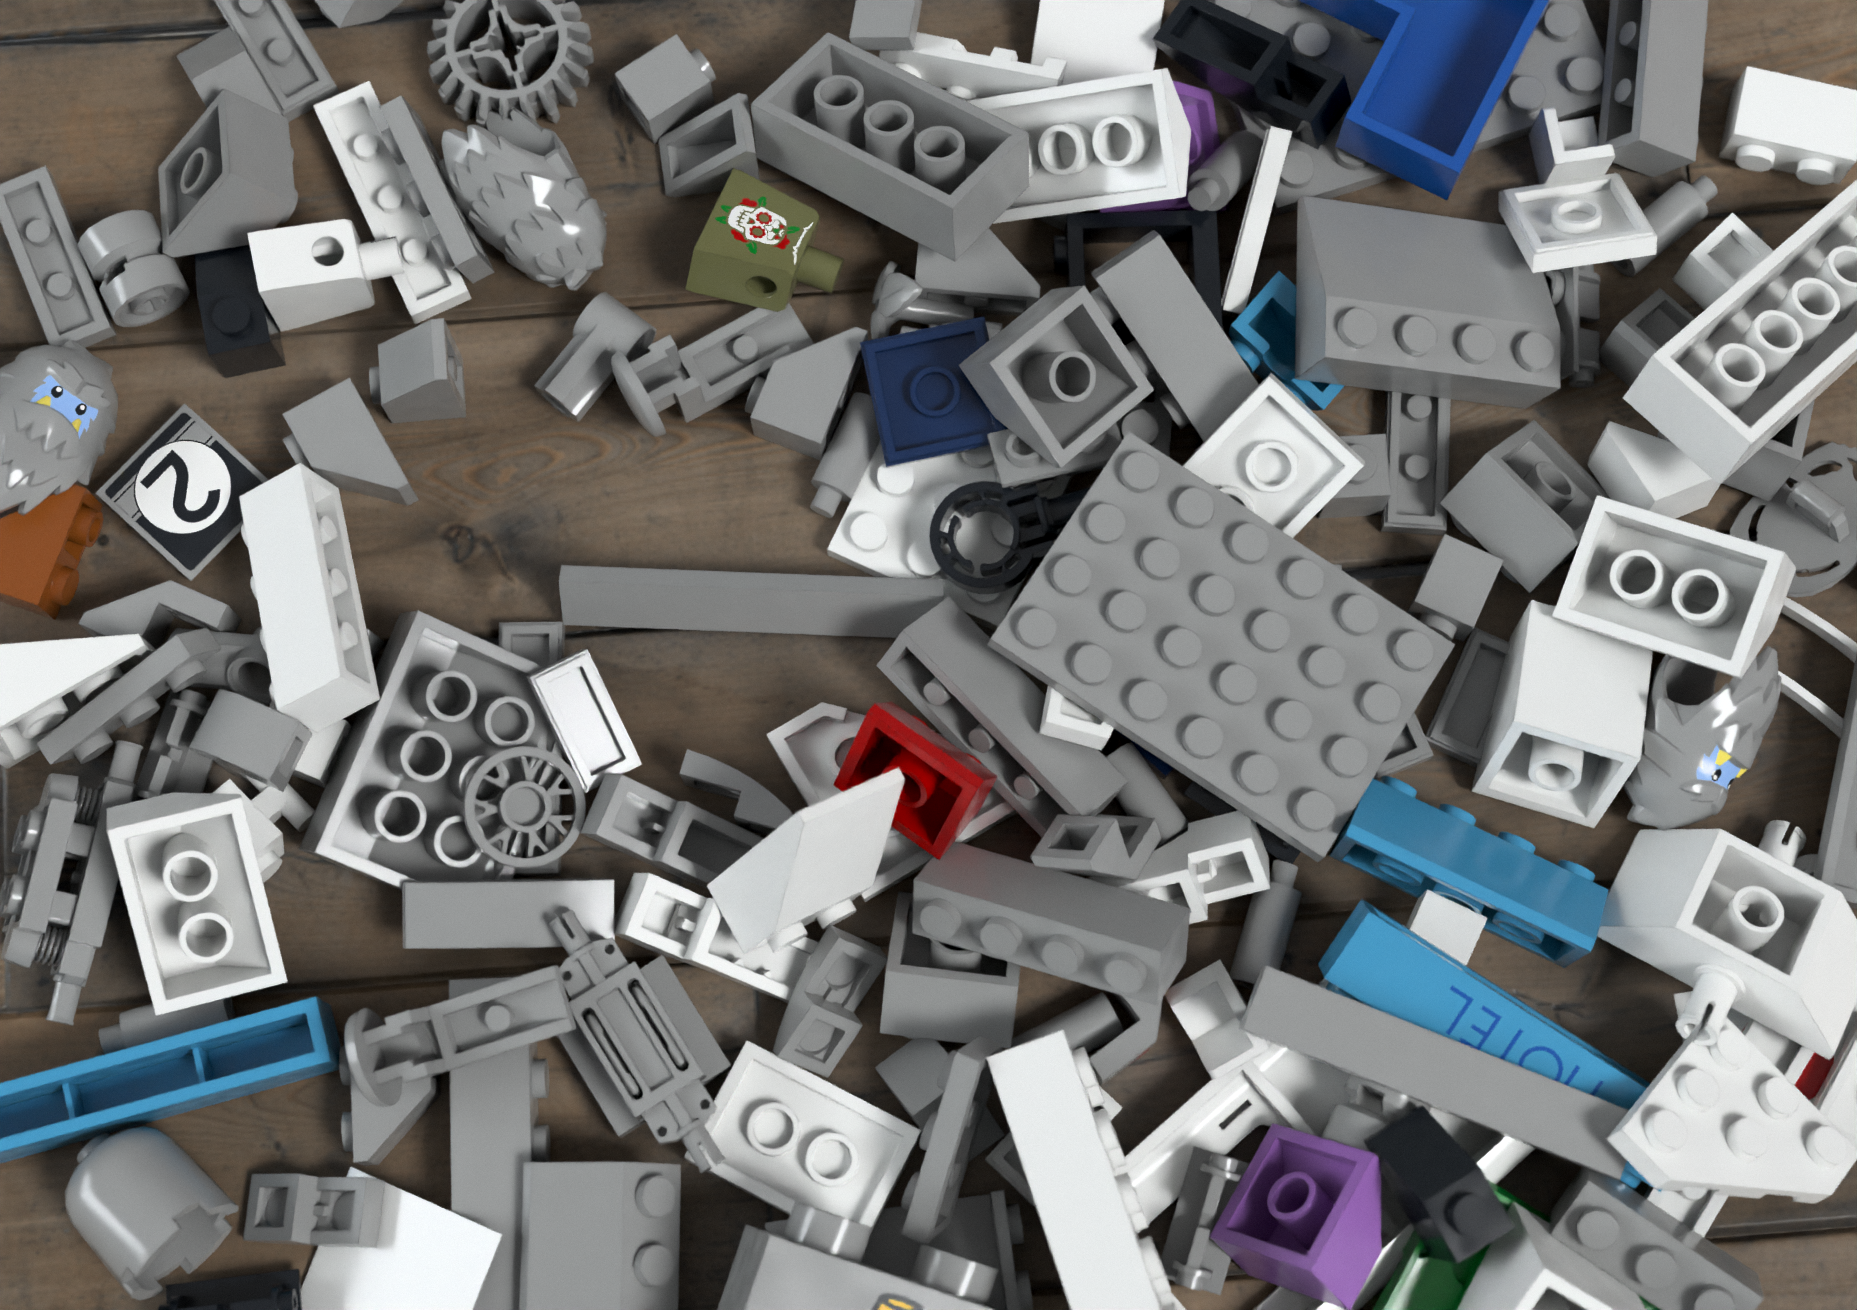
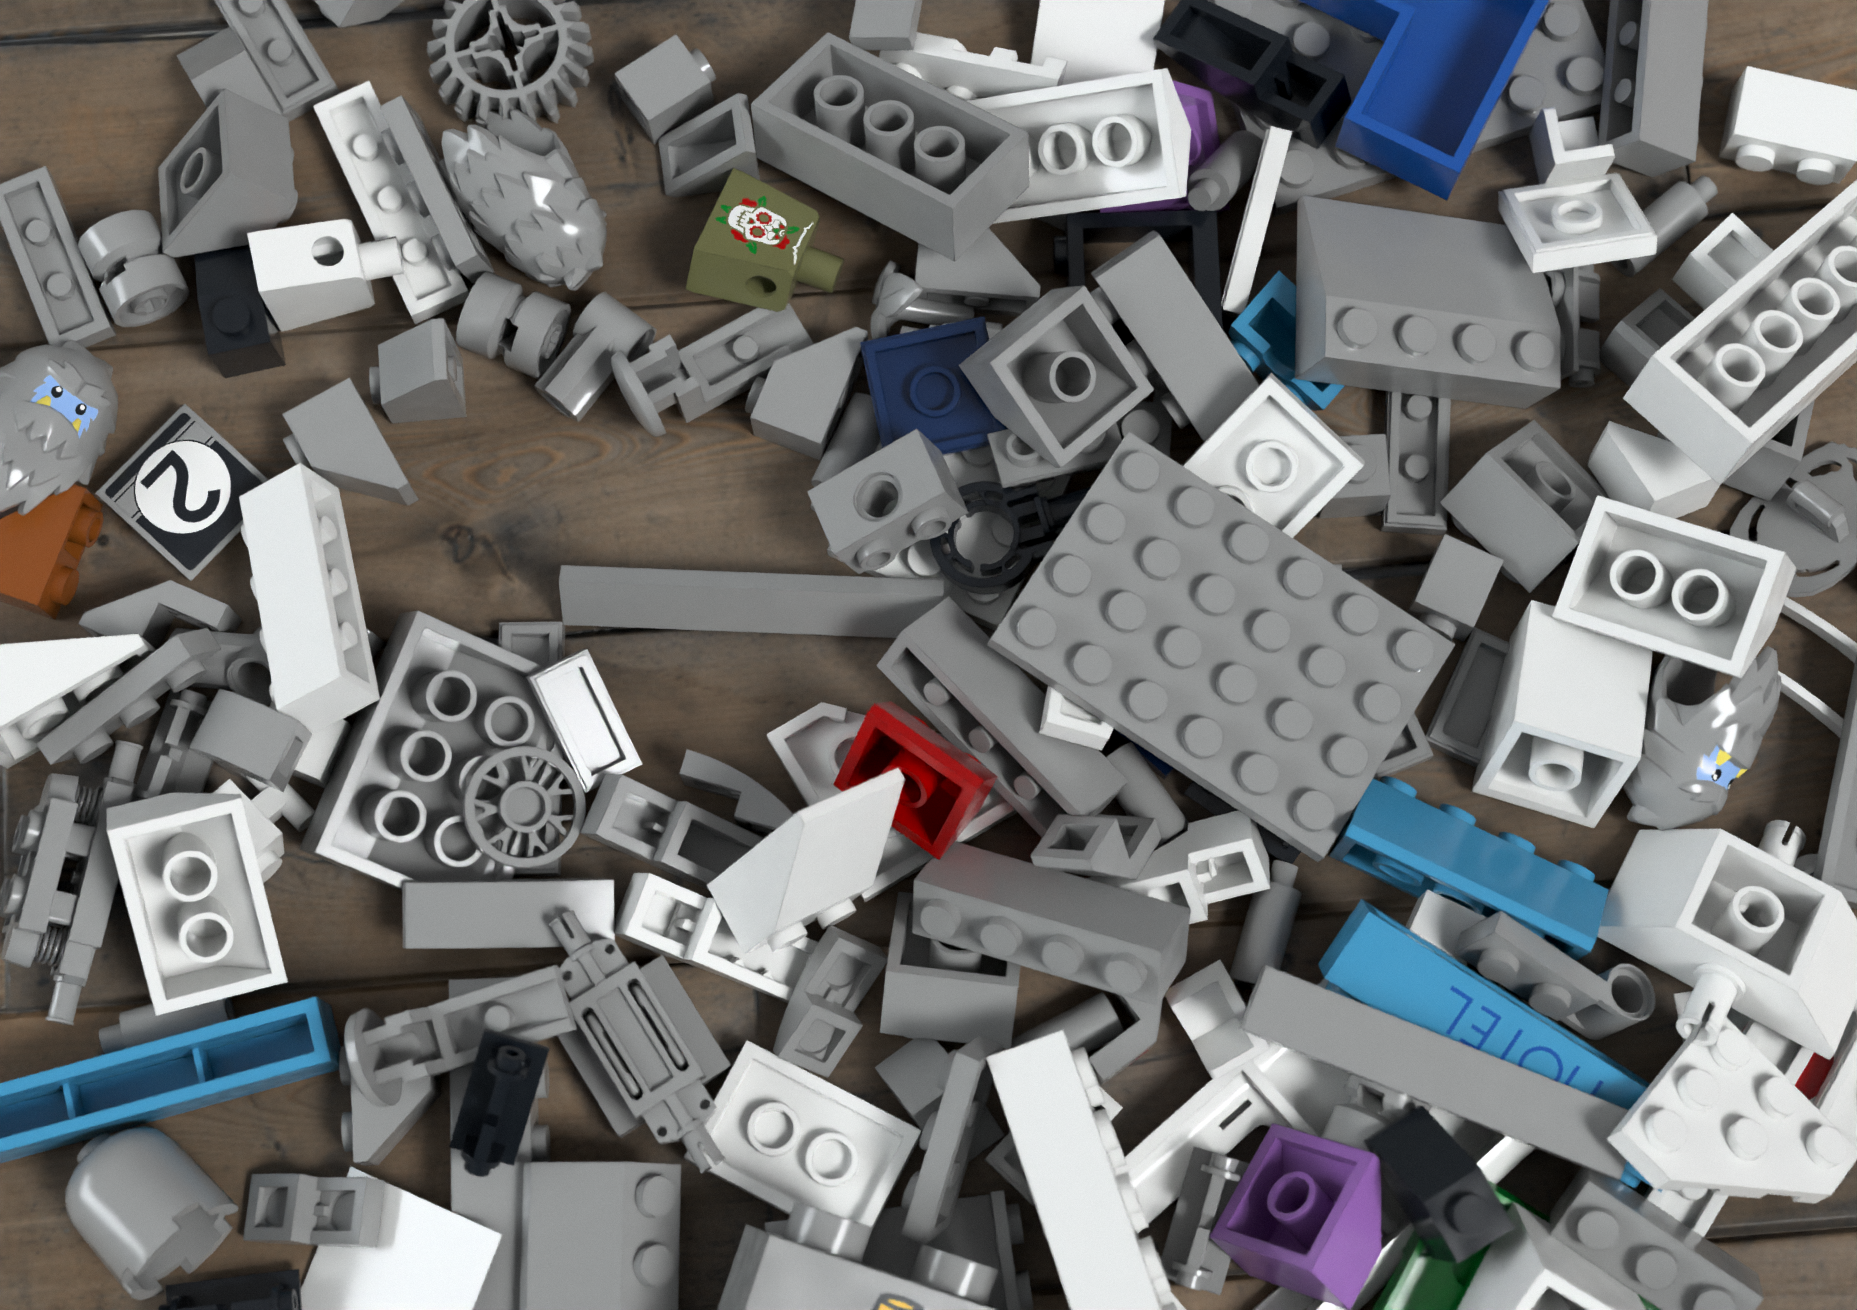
none -> black hinge [449,1029,550,1177]
none -> light grey wheel [456,272,571,379]
none -> light grey brick [807,429,969,575]
none -> light grey plate [1455,911,1655,1040]

